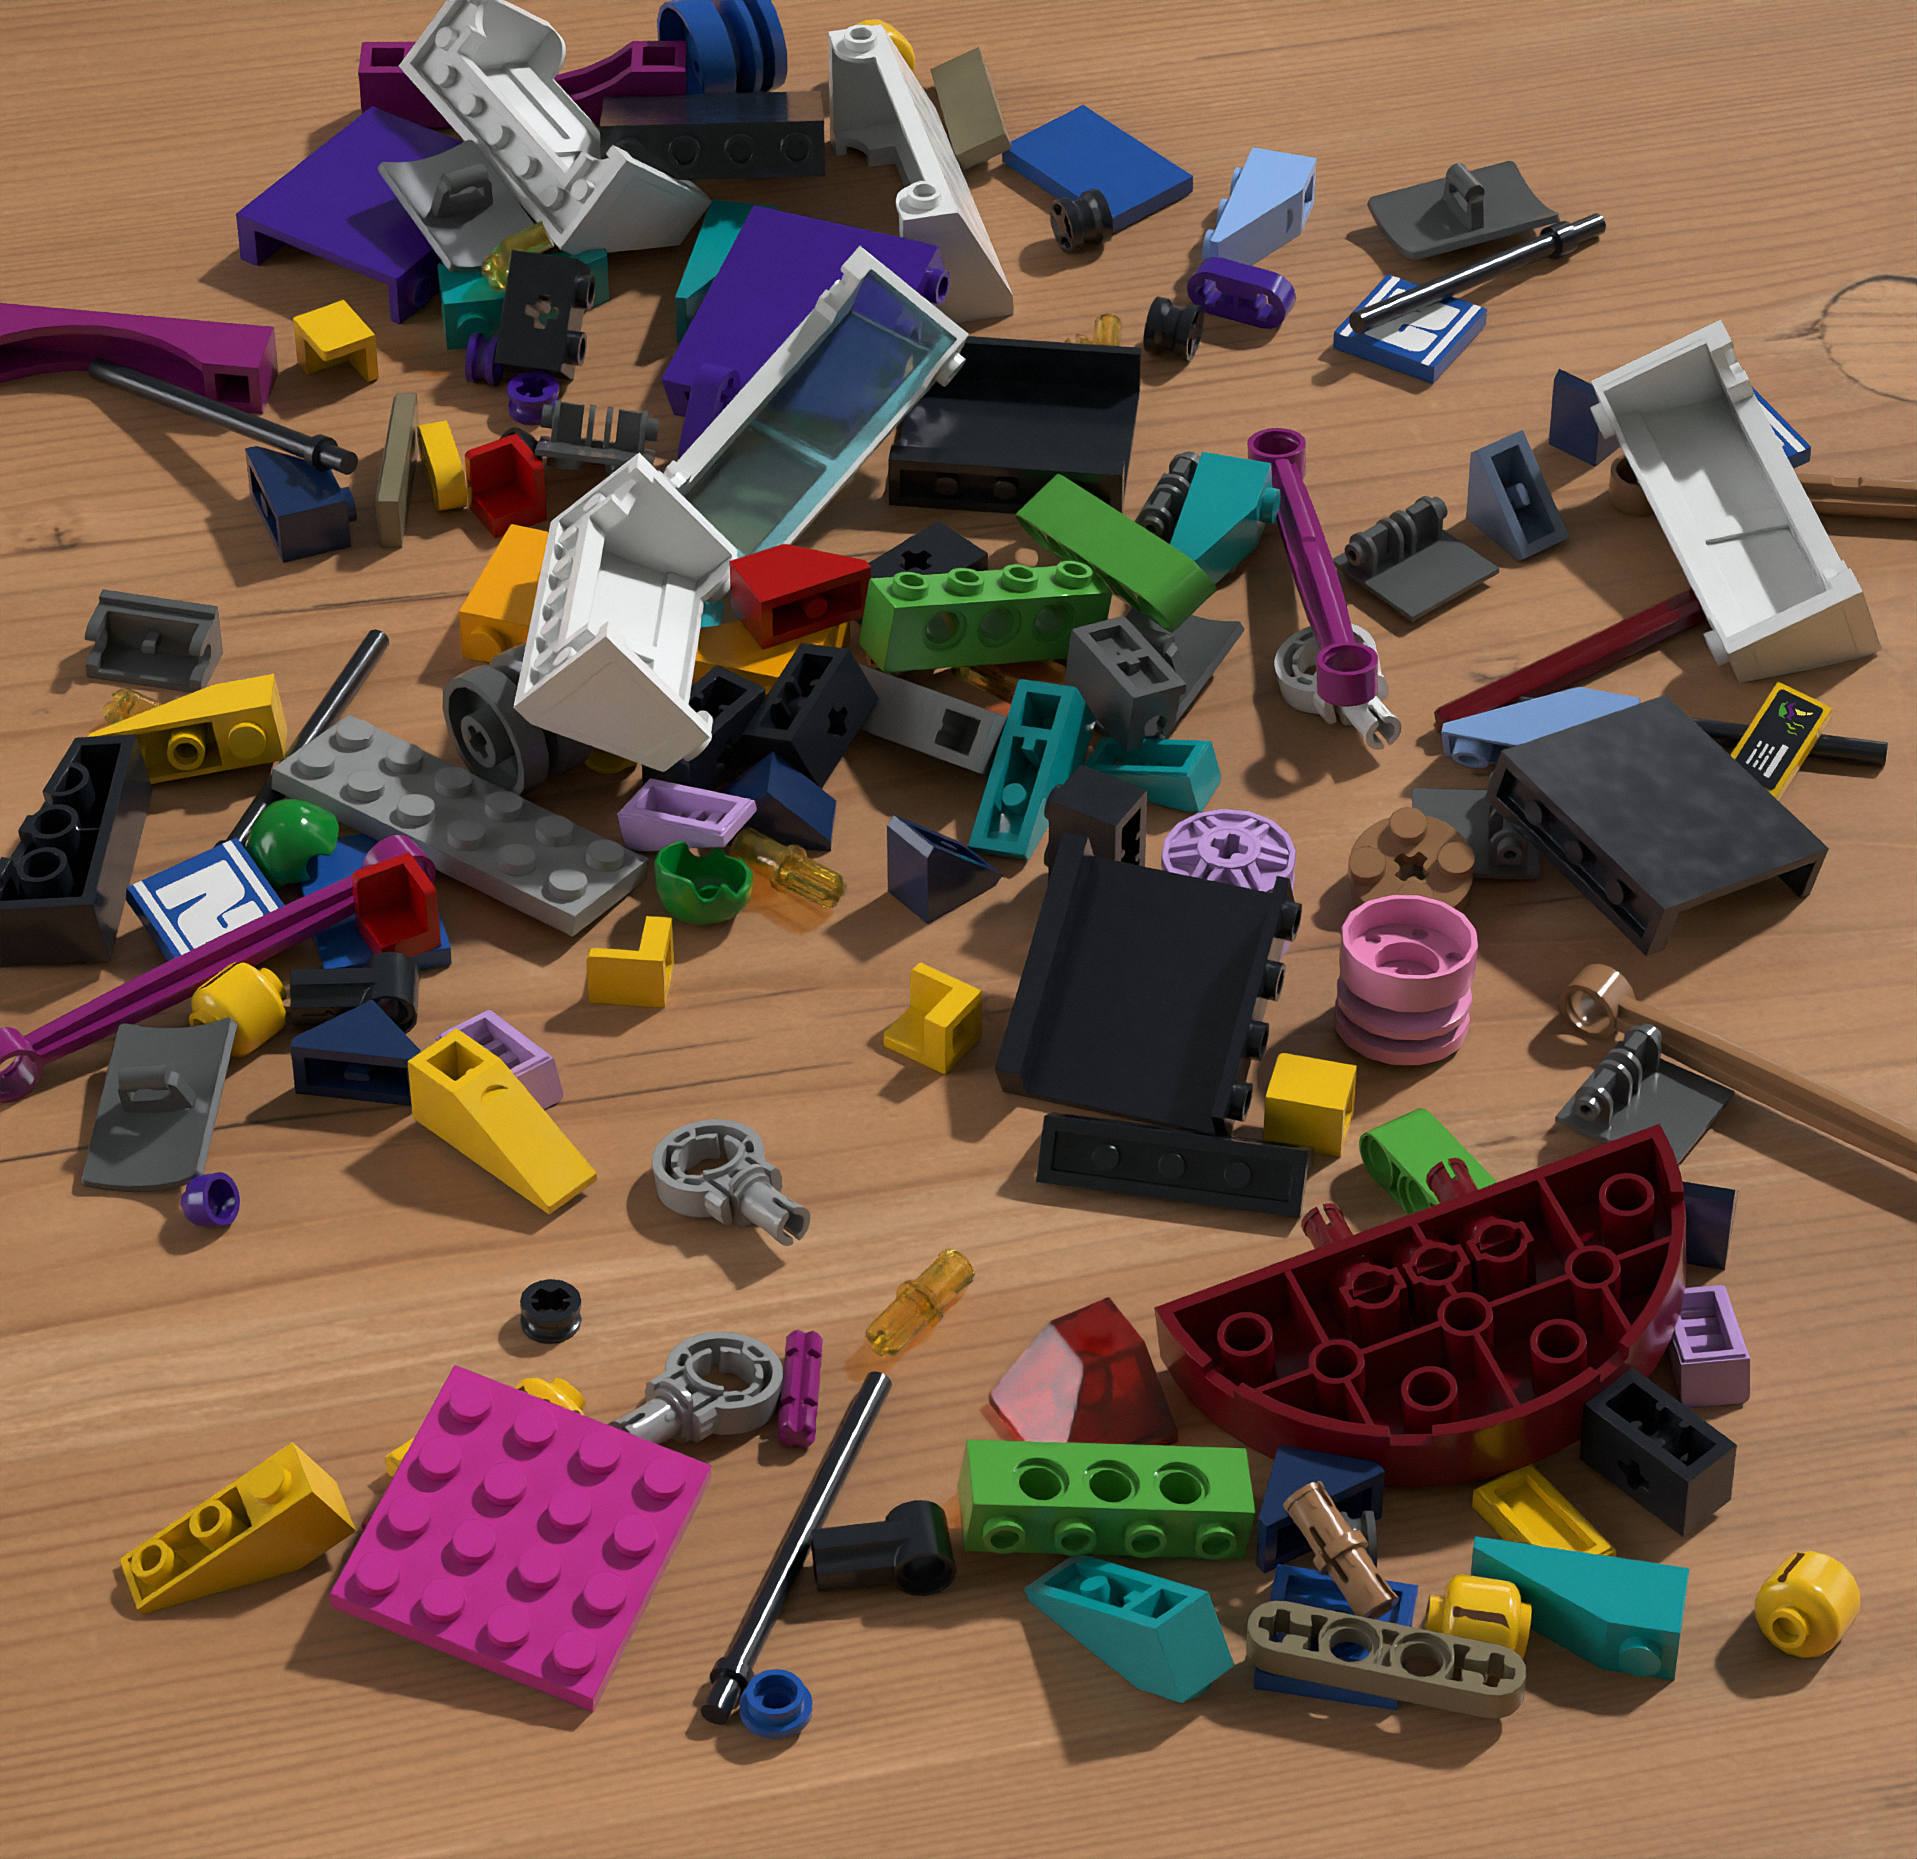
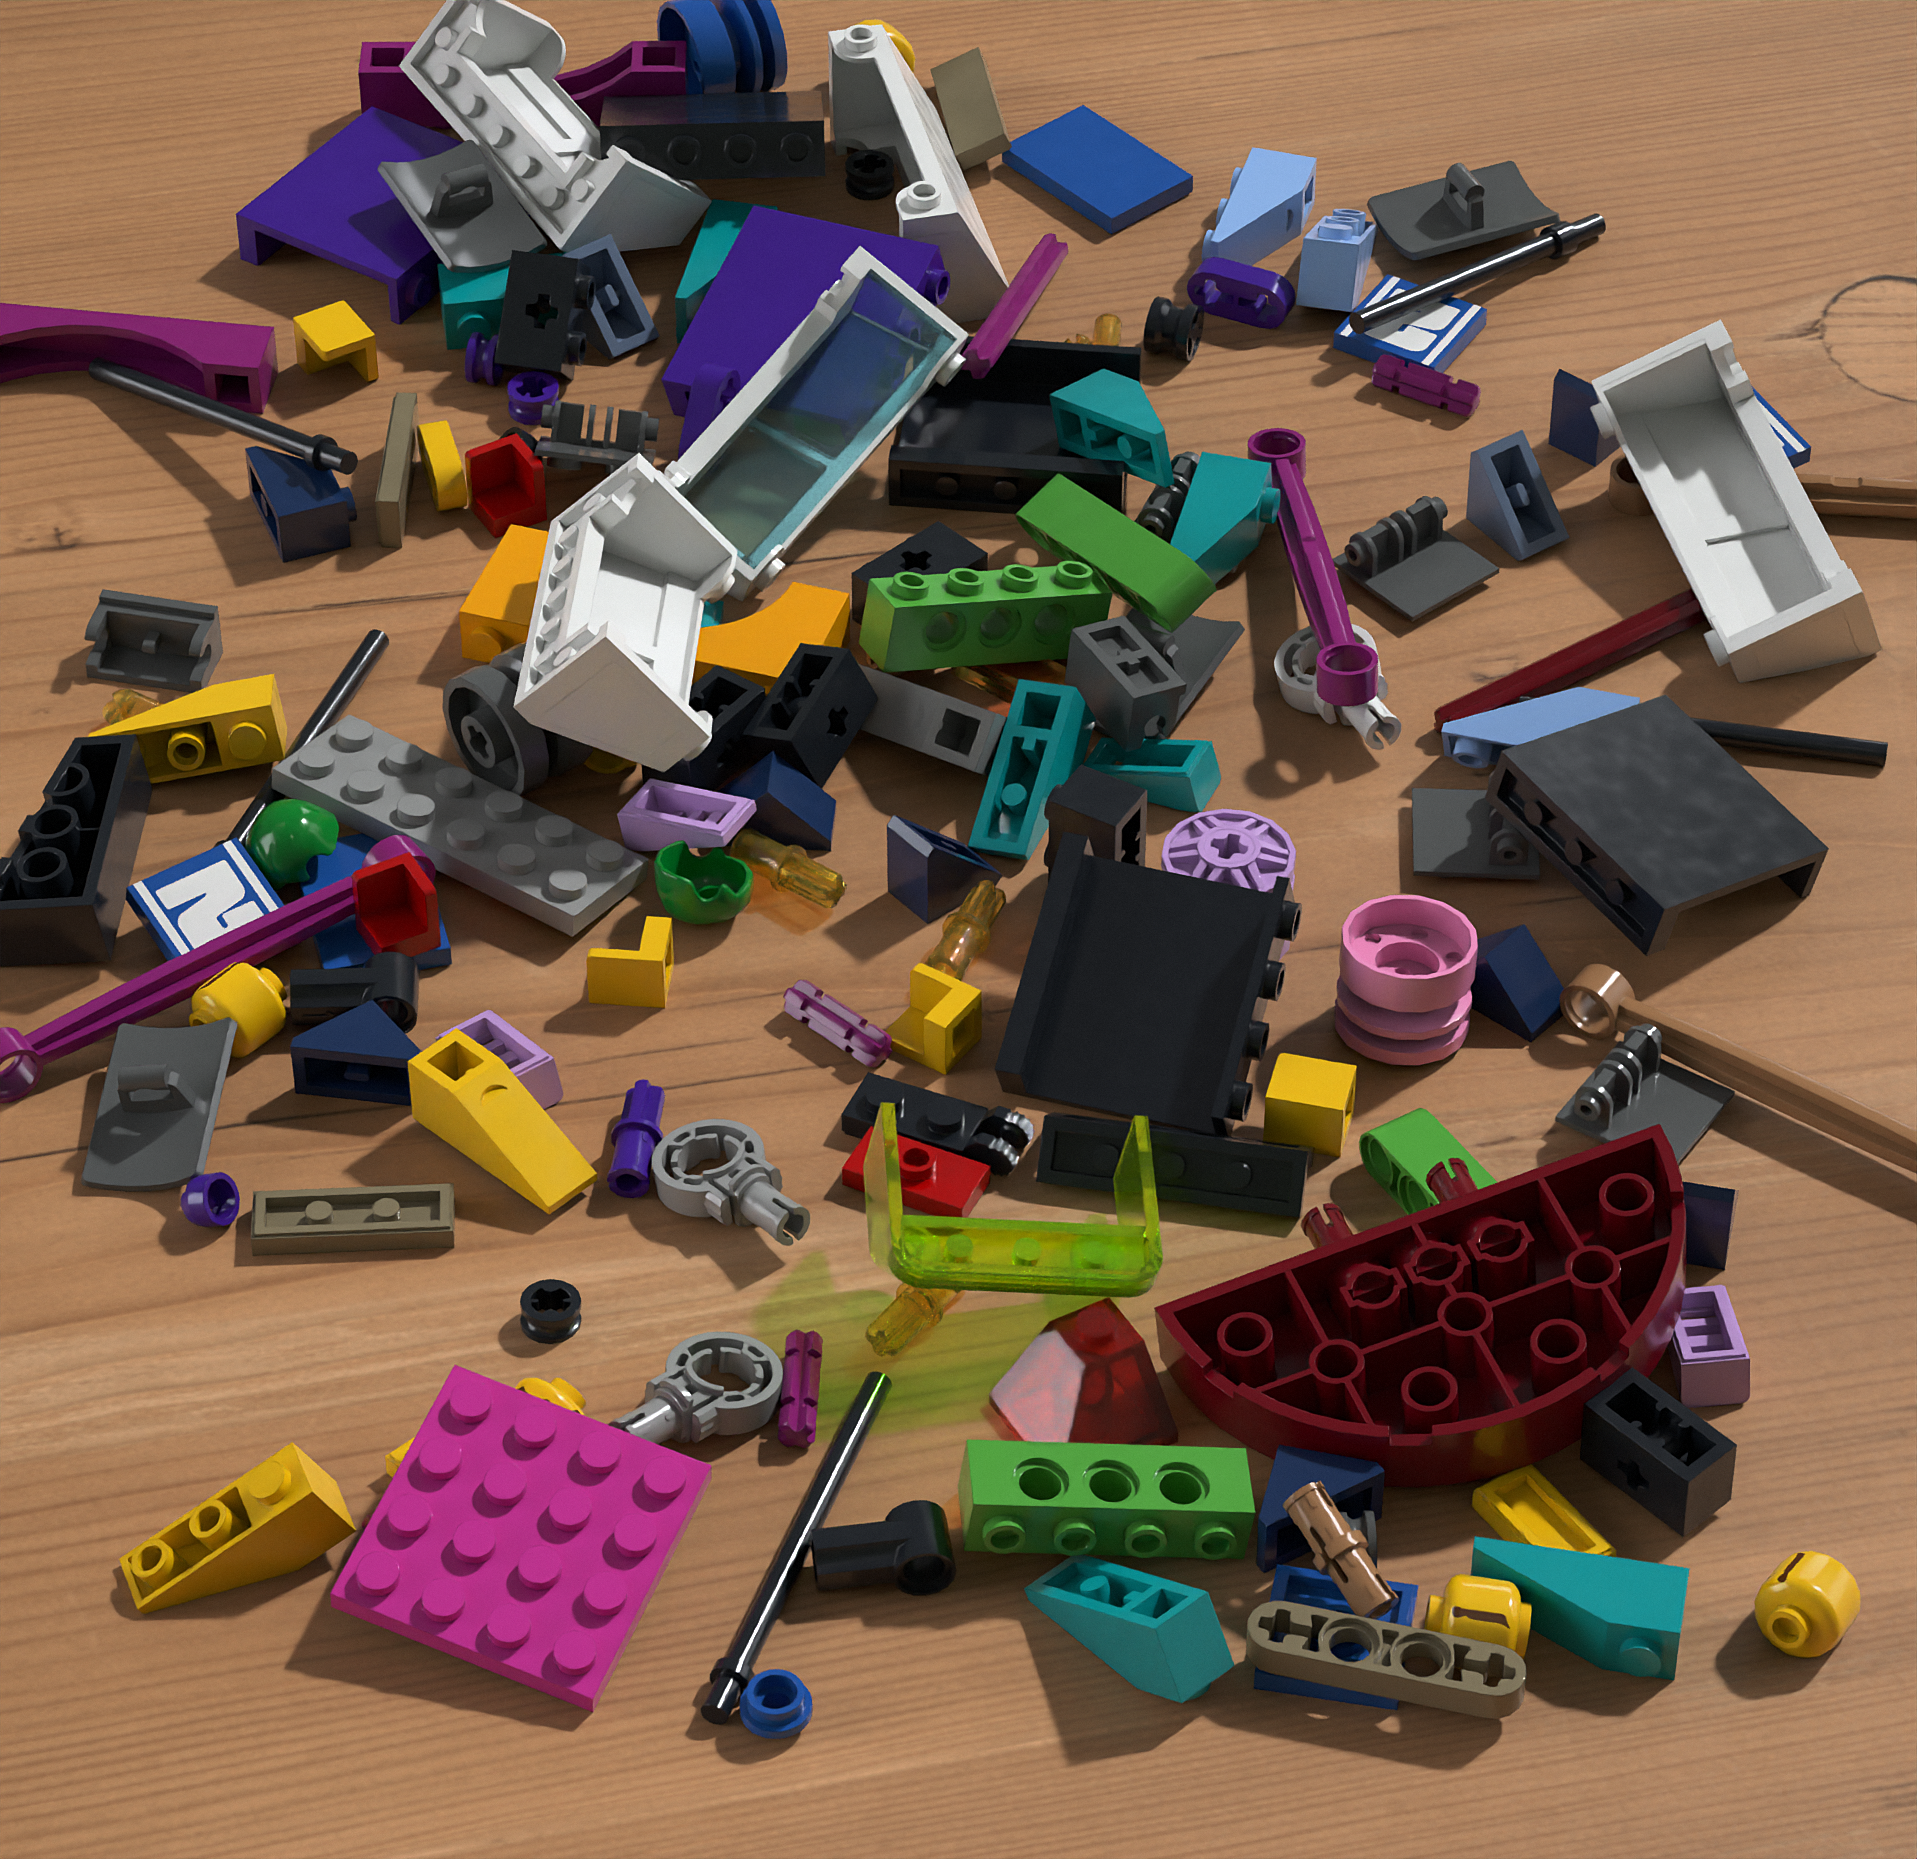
clear yellow arm [481,221,554,292] -> none
red slope [729,544,871,650] -> none
black wheel [1050,188,1113,253] -> none
medium nougat plate [1348,807,1475,913] -> none
tile [1730,682,1833,801] -> none
none -> dark tan tile [251,1183,455,1256]
none -> sand blue slope [562,234,660,360]
none -> dark purple axle [607,1079,665,1198]
none -> magenta axle [783,980,892,1068]
none -> black hinge [841,1072,1035,1177]
none -> red plate [842,1126,991,1225]
none -> black bush [845,150,894,201]
none -> clear neon green windscreen [863,1102,1163,1298]
none -> clear yellow axle [925,880,1006,981]
none -> magenta axle [961,233,1068,379]
none -> teal slope [1049,369,1174,488]
none -> light blue slope [1296,209,1378,312]
none -> magenta axle [1371,355,1481,417]
none -> dark blue slope [1471,924,1564,1043]

